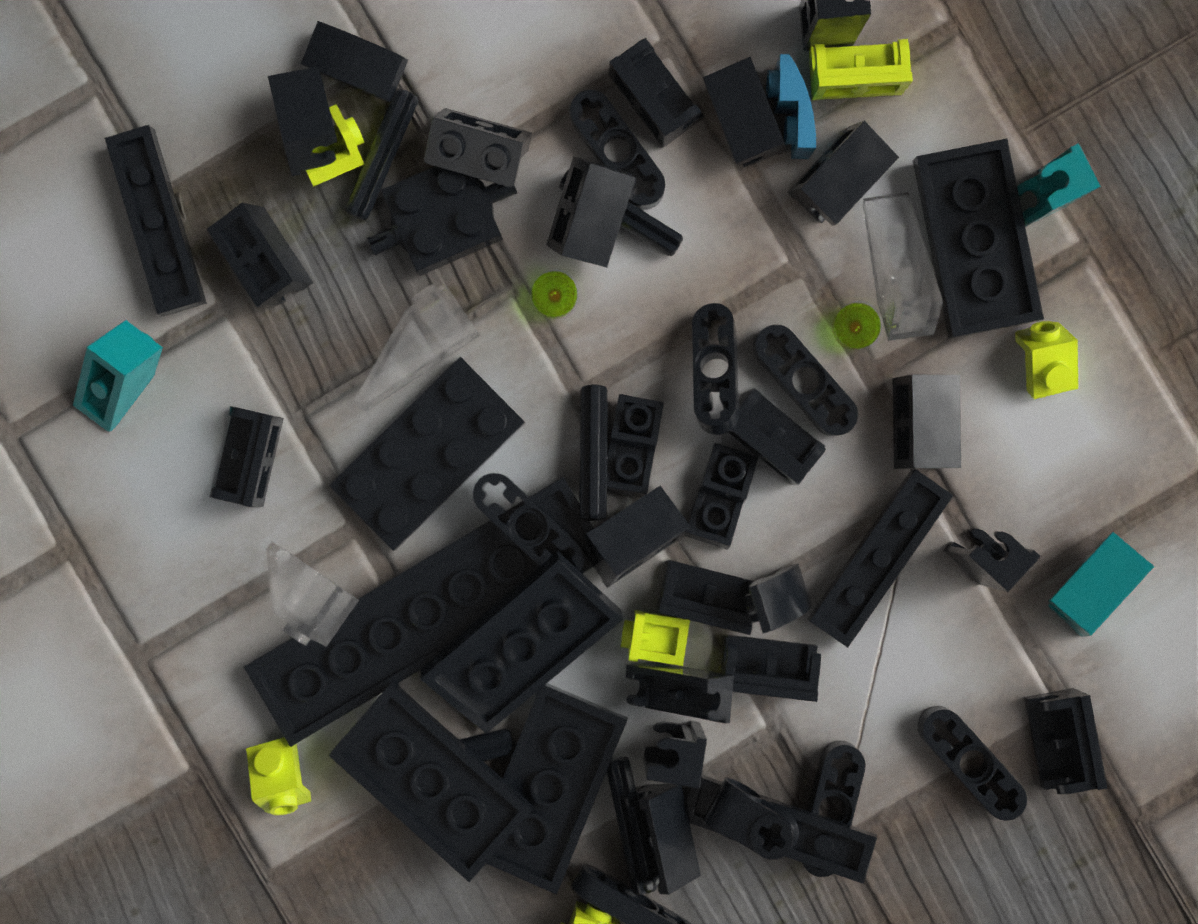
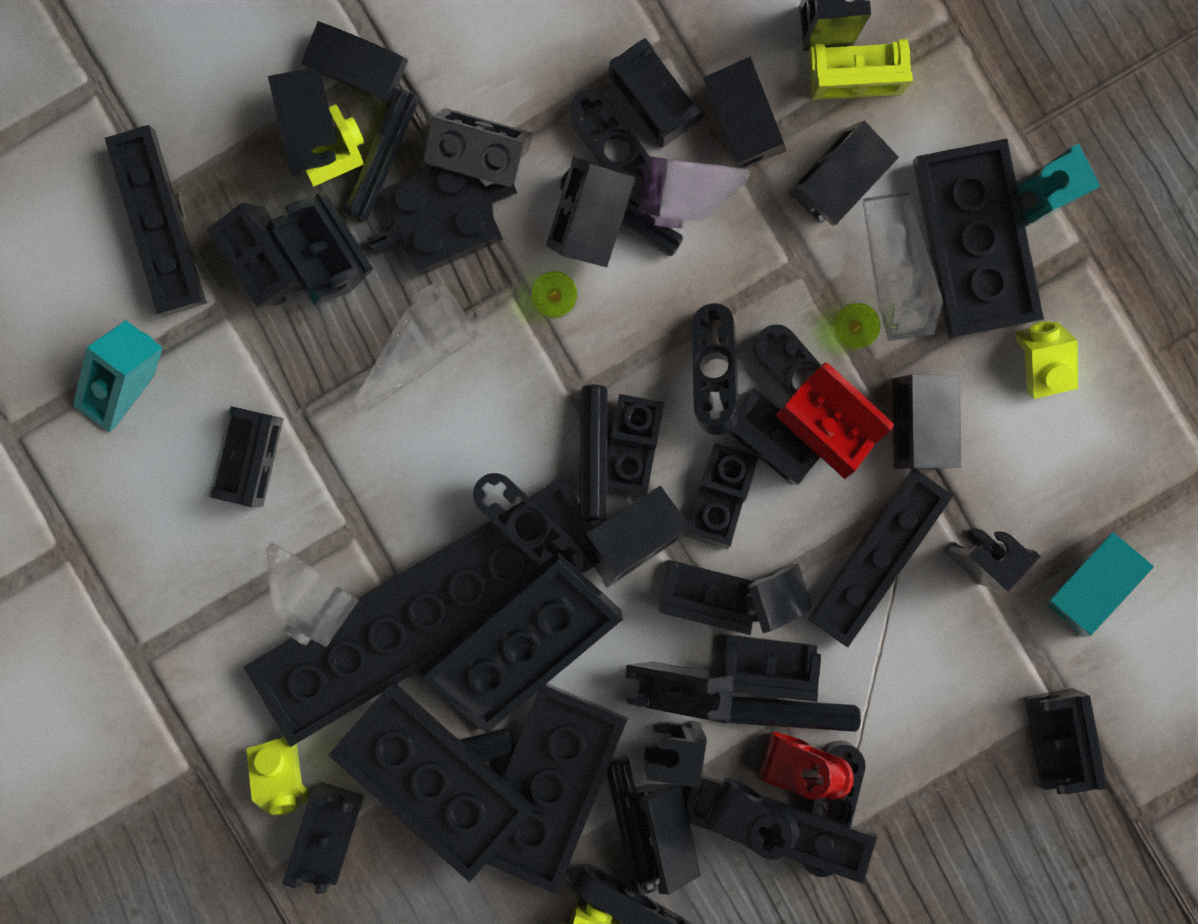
black plate [329,356,526,551] -> none
neon yellow bracket [620,610,690,666] -> none
dark azure slope [766,54,816,159] -> none
black beam [918,706,1027,821] -> none
none -> black hinge [265,191,374,305]
none -> black hinge [282,782,365,894]
none -> clear purple slope [639,156,750,228]
none -> black axle [730,696,861,732]
none -> red piece [758,732,854,800]
none -> red bracket [775,362,894,480]

